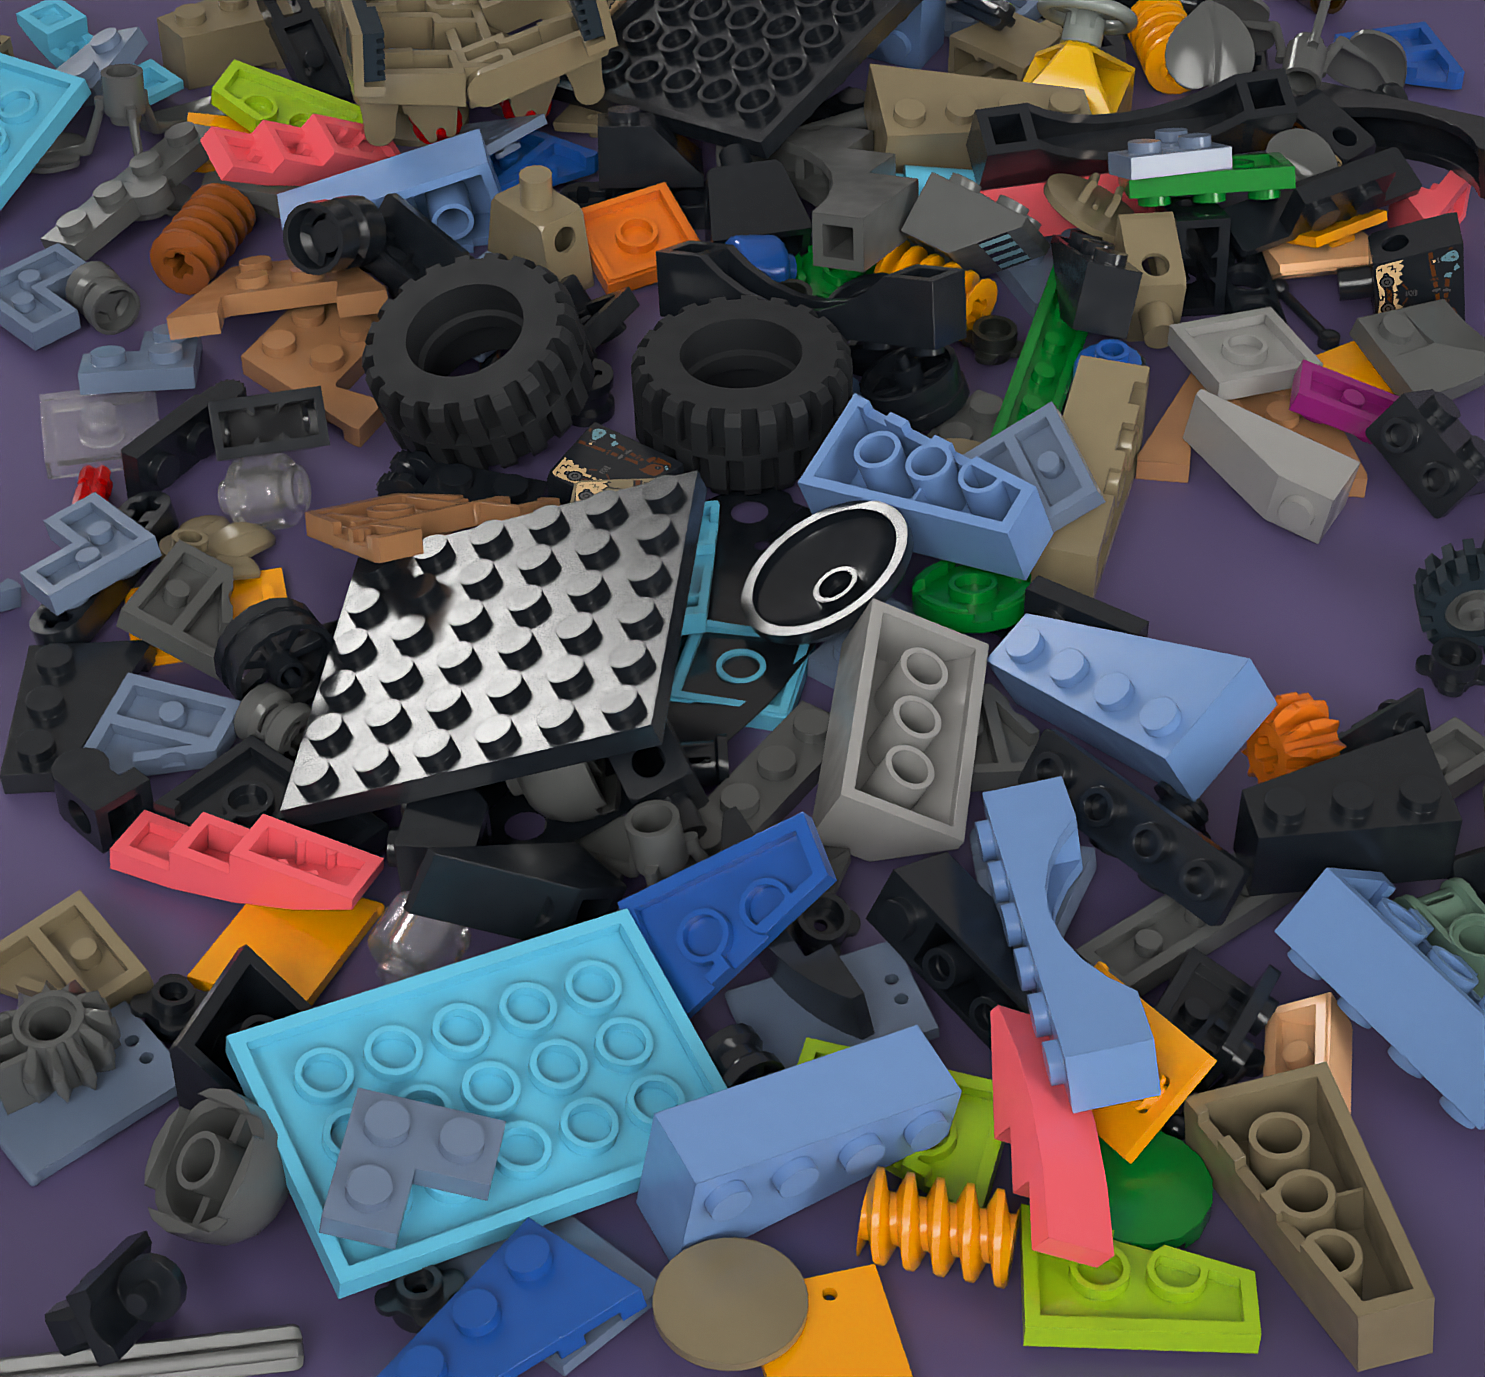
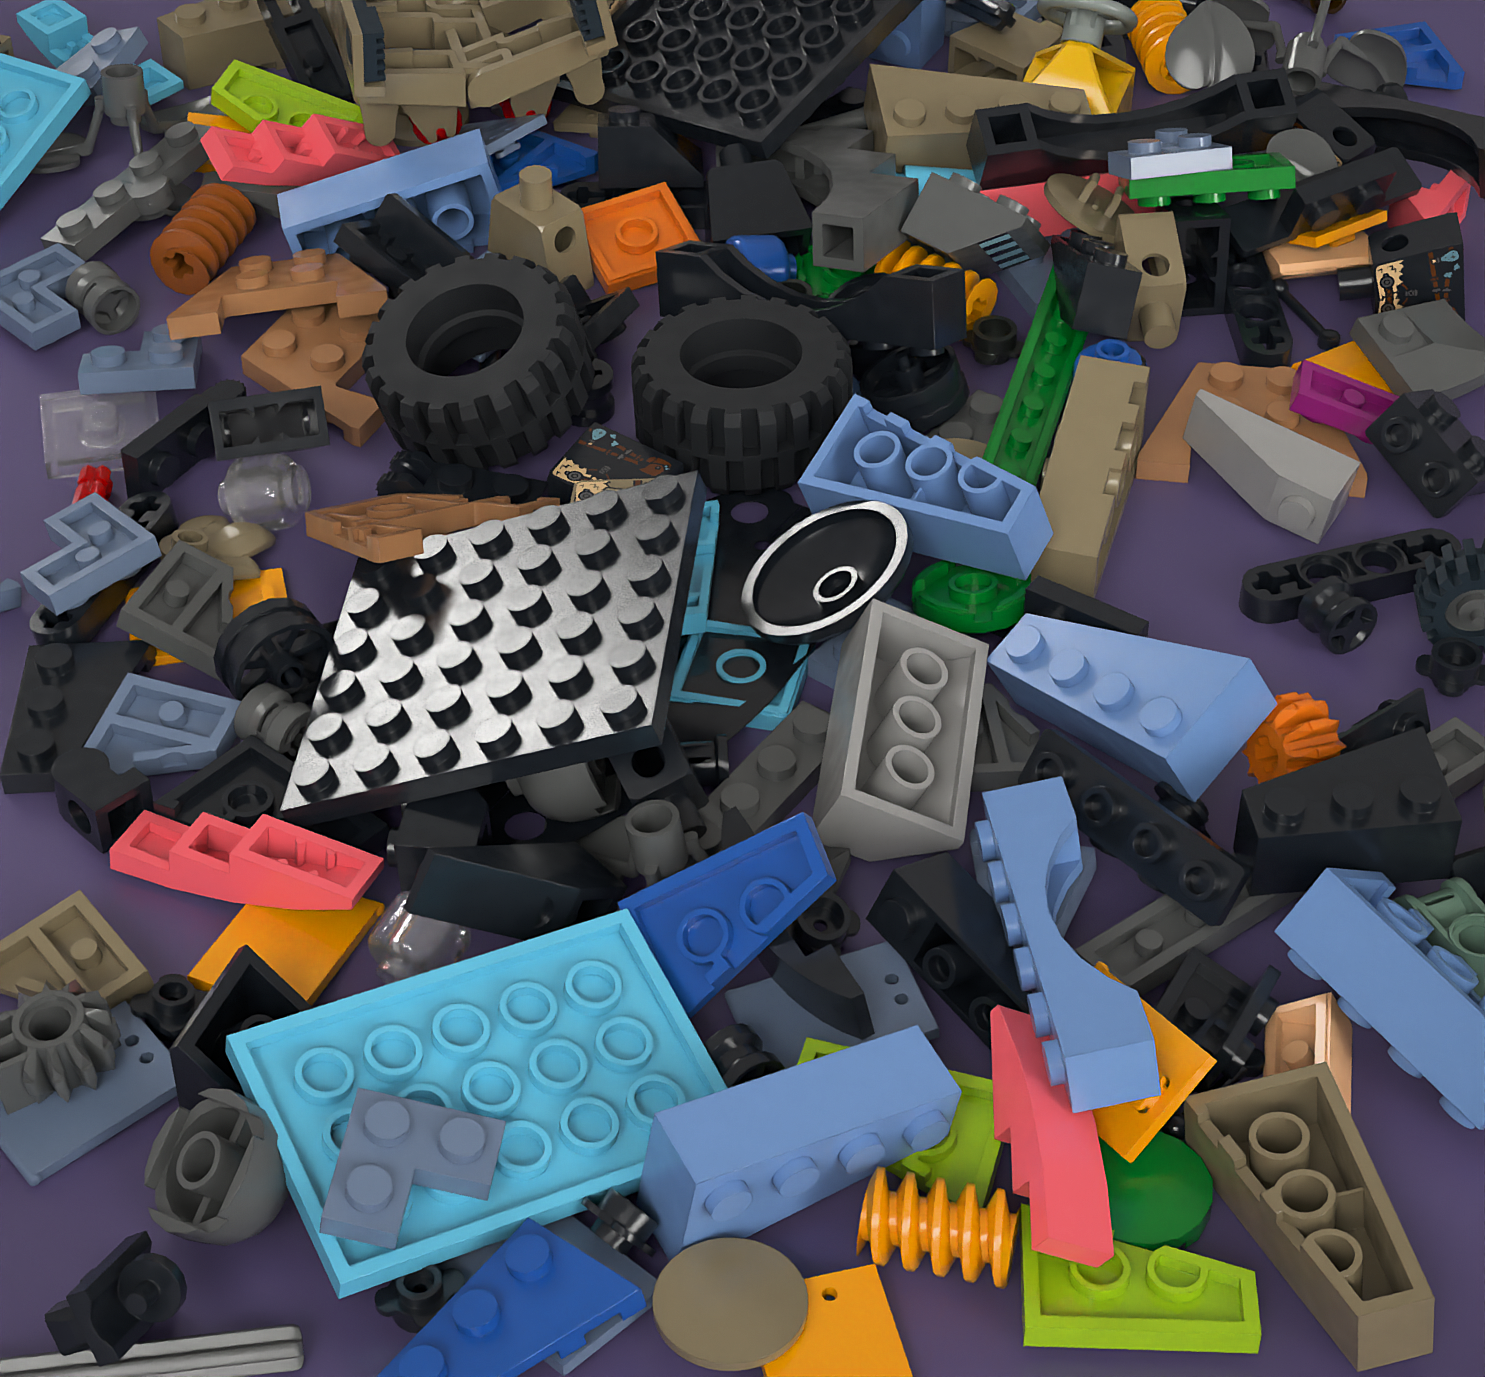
black wheel [283,195,386,275] -> none
sand blue wing [963,401,1106,533] -> none
light grey tile [1167,307,1323,400] -> none
none -> black plate [581,1187,659,1257]
none -> black beam [1239,528,1462,624]
none -> black wheel [1297,576,1378,654]

